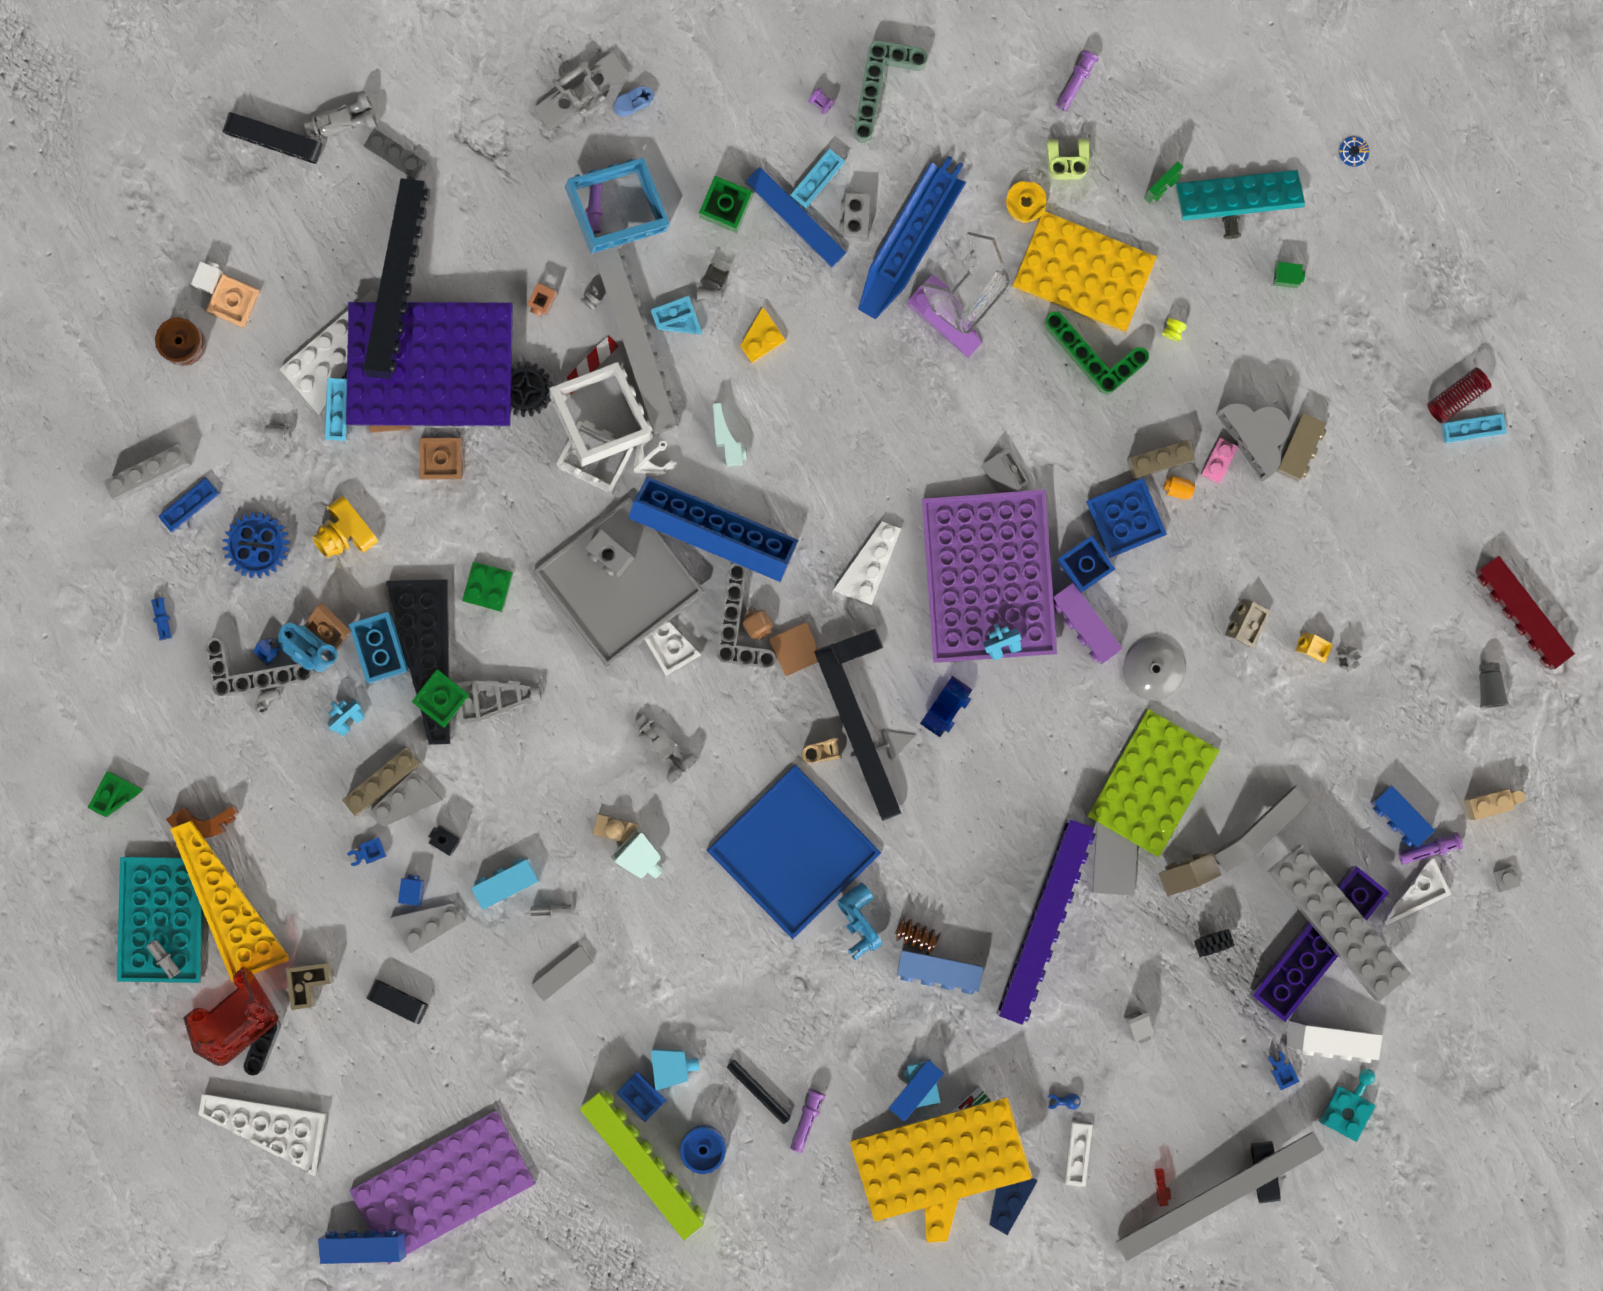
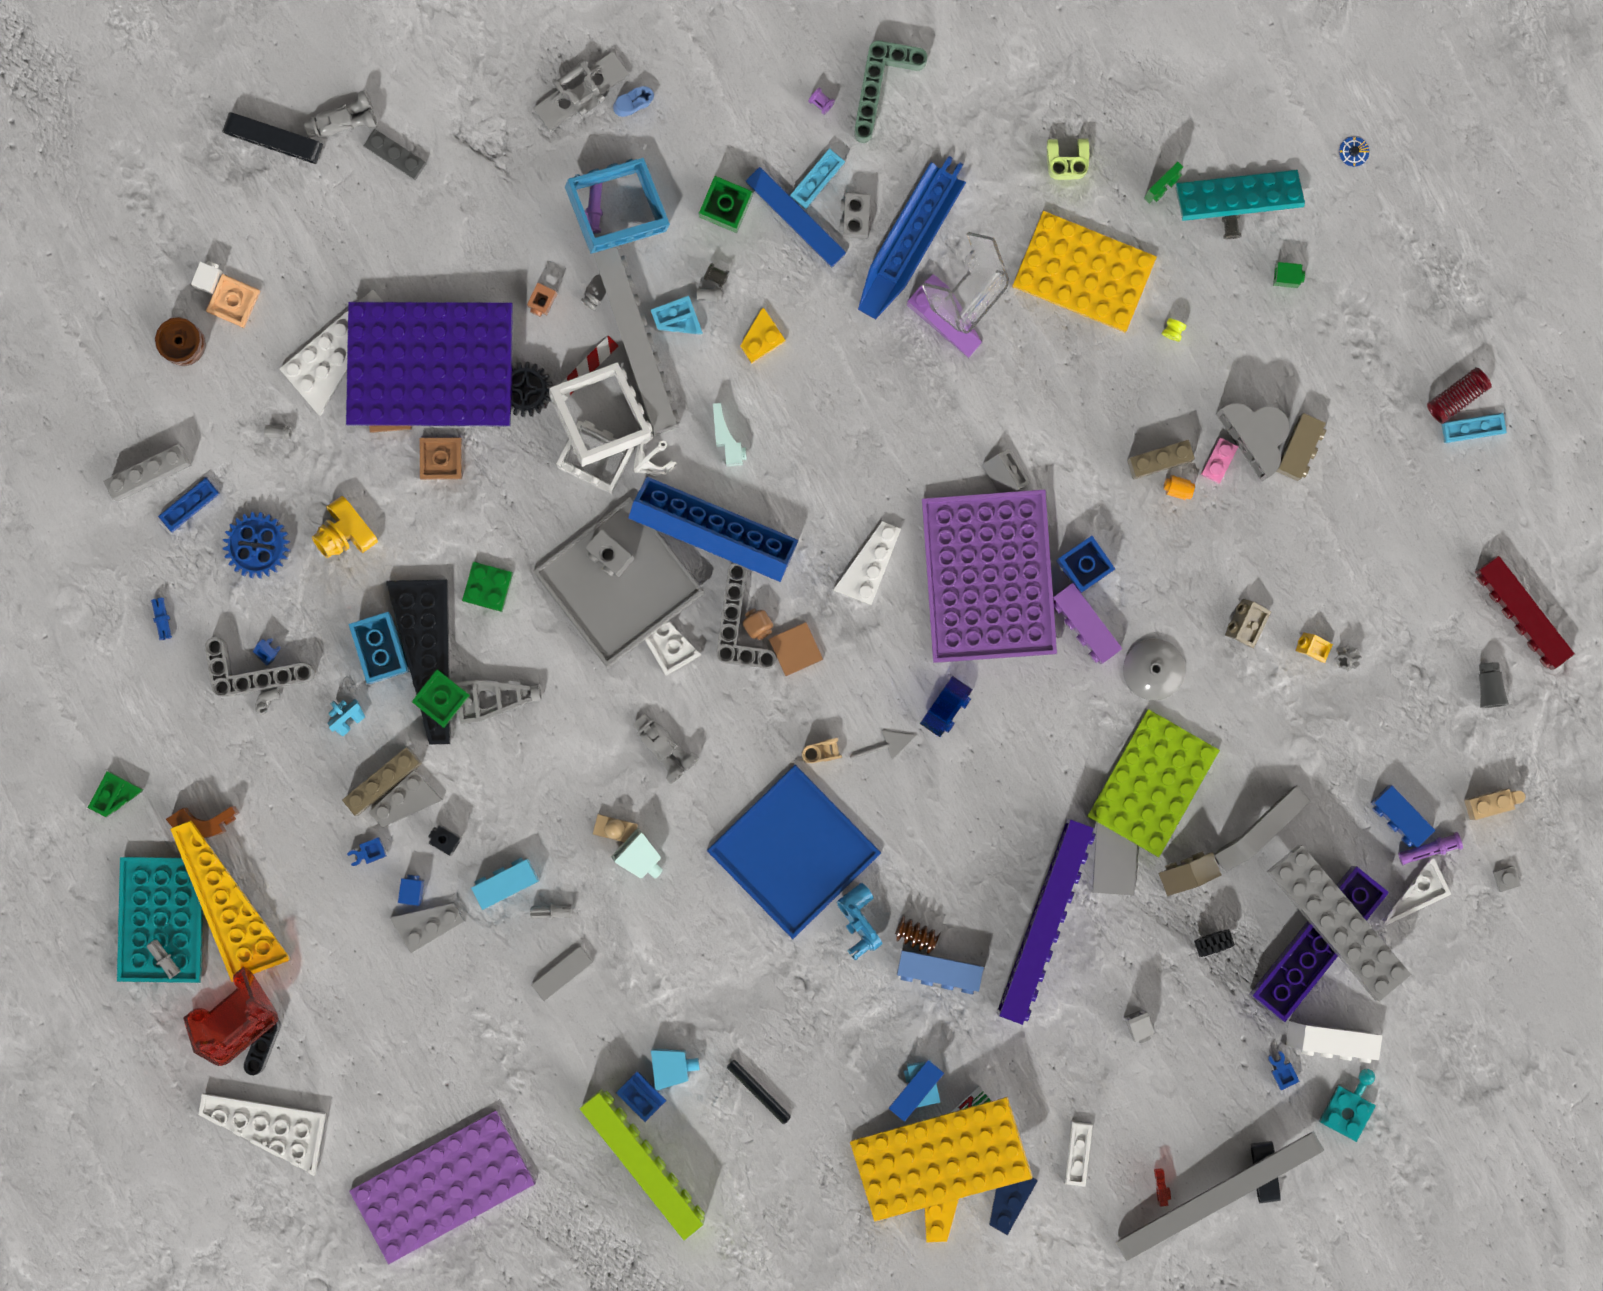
dark azure piece [276,623,338,672] -> none
dark tan brick [286,962,334,1010] -> none
medium nougat tile [304,603,351,651] -> none
blue brick [318,1229,406,1264] -> none
medium azure plate [324,378,347,441] -> none
black brick [363,178,430,380] -> none
black beam [366,979,429,1024] -> none
blue wheel [680,1125,727,1174] -> none
medium lavender pin [790,1089,826,1153] -> none
black beam [814,643,902,821] -> none
black beam [830,629,884,665] -> none
medium azure hips [983,624,1022,661] -> none
yellow plate [1005,181,1047,224] -> none
green beam [1044,311,1149,395] -> none
blue arm [1048,1093,1081,1110] -> none
medium lavender pin [1056,50,1099,112] -> none
blue plate [1086,478,1167,558] -> none

